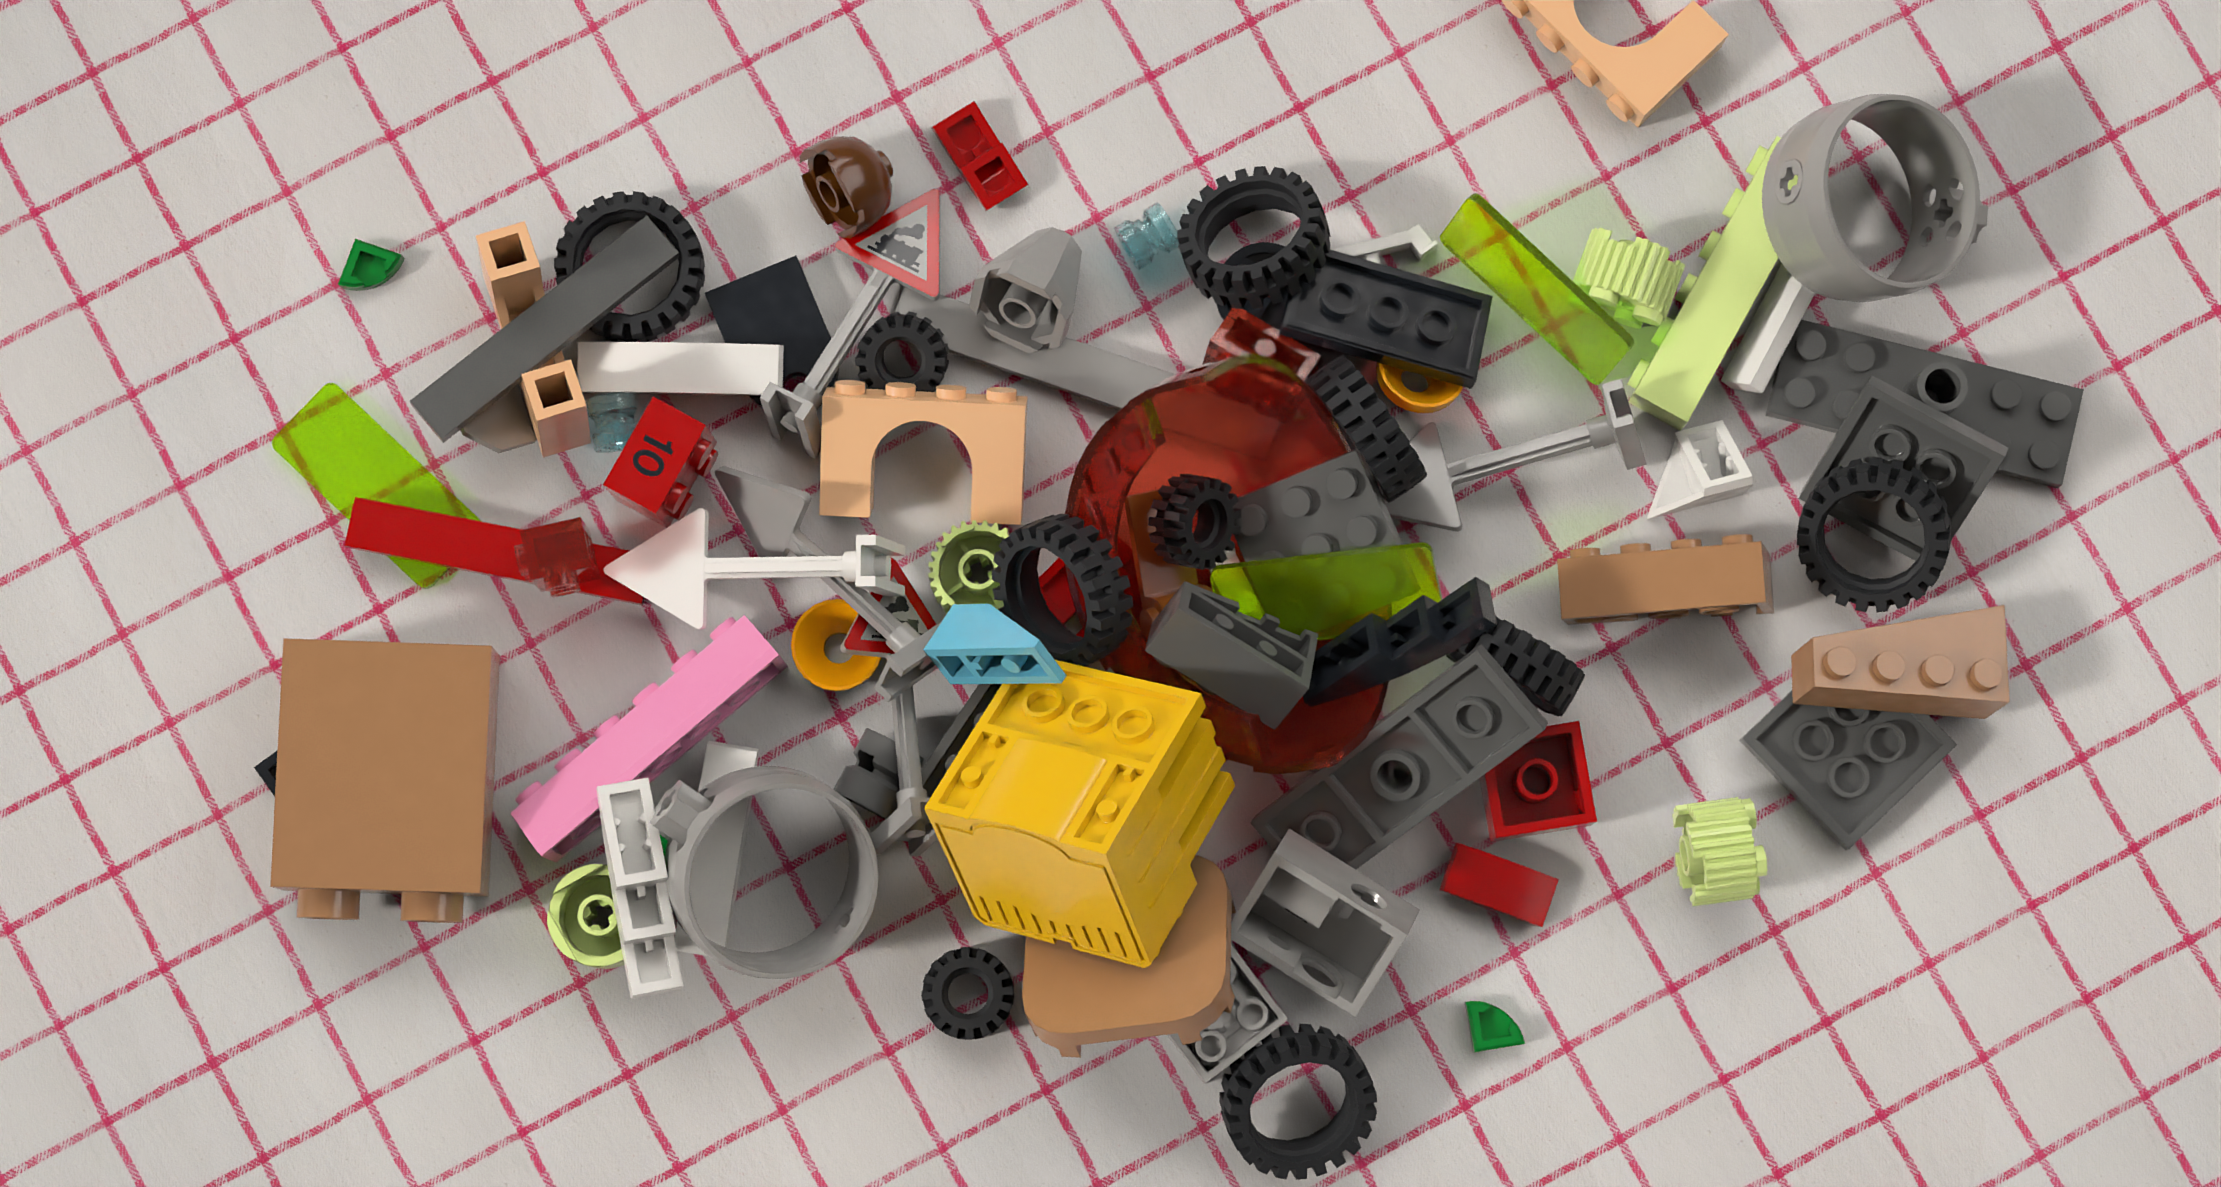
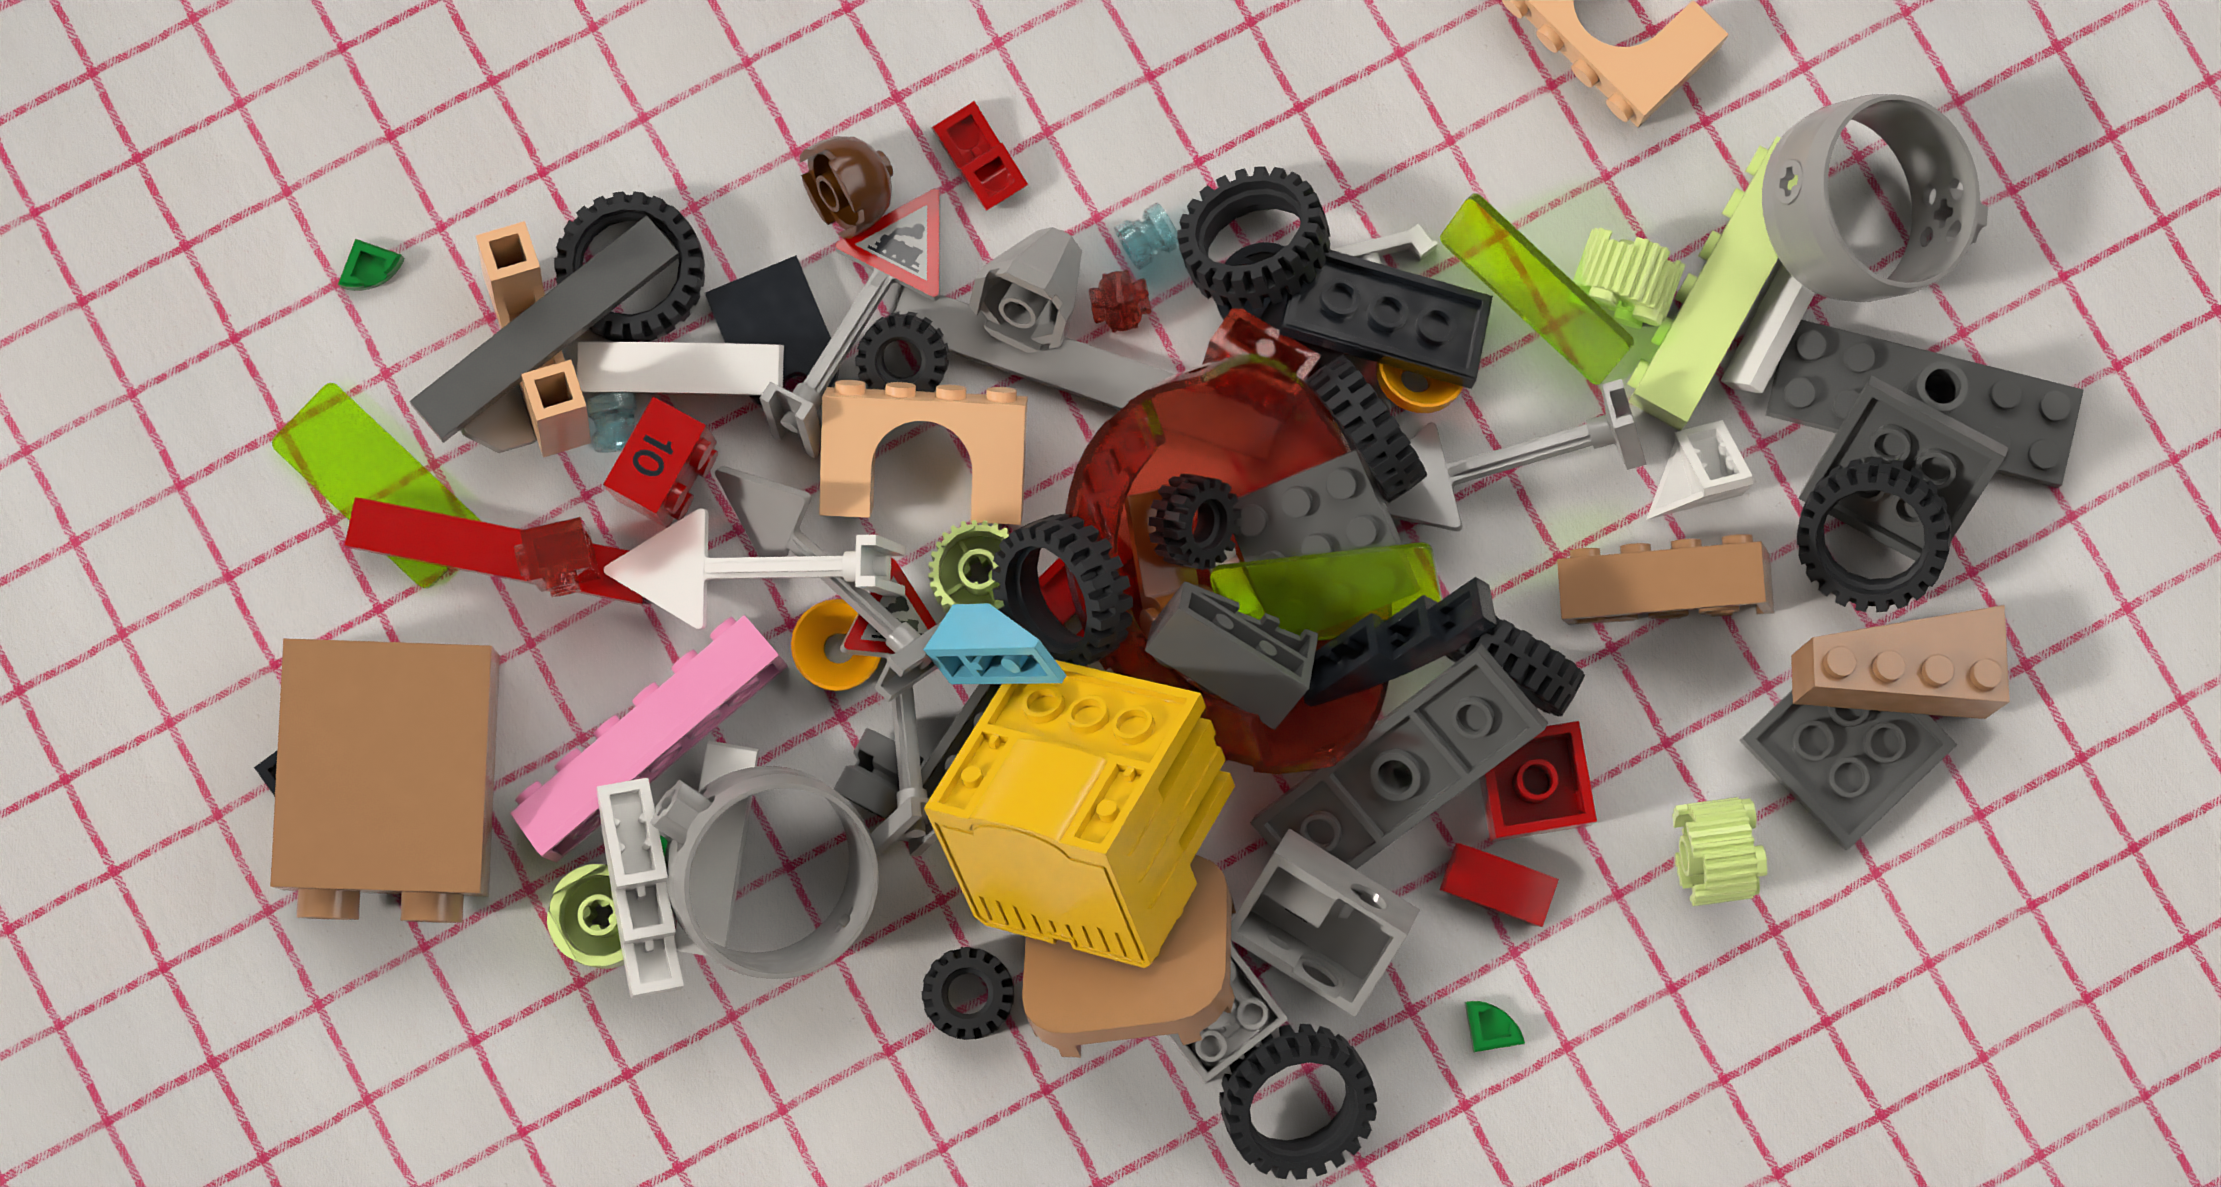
none -> clear red gear [1088,269,1152,333]

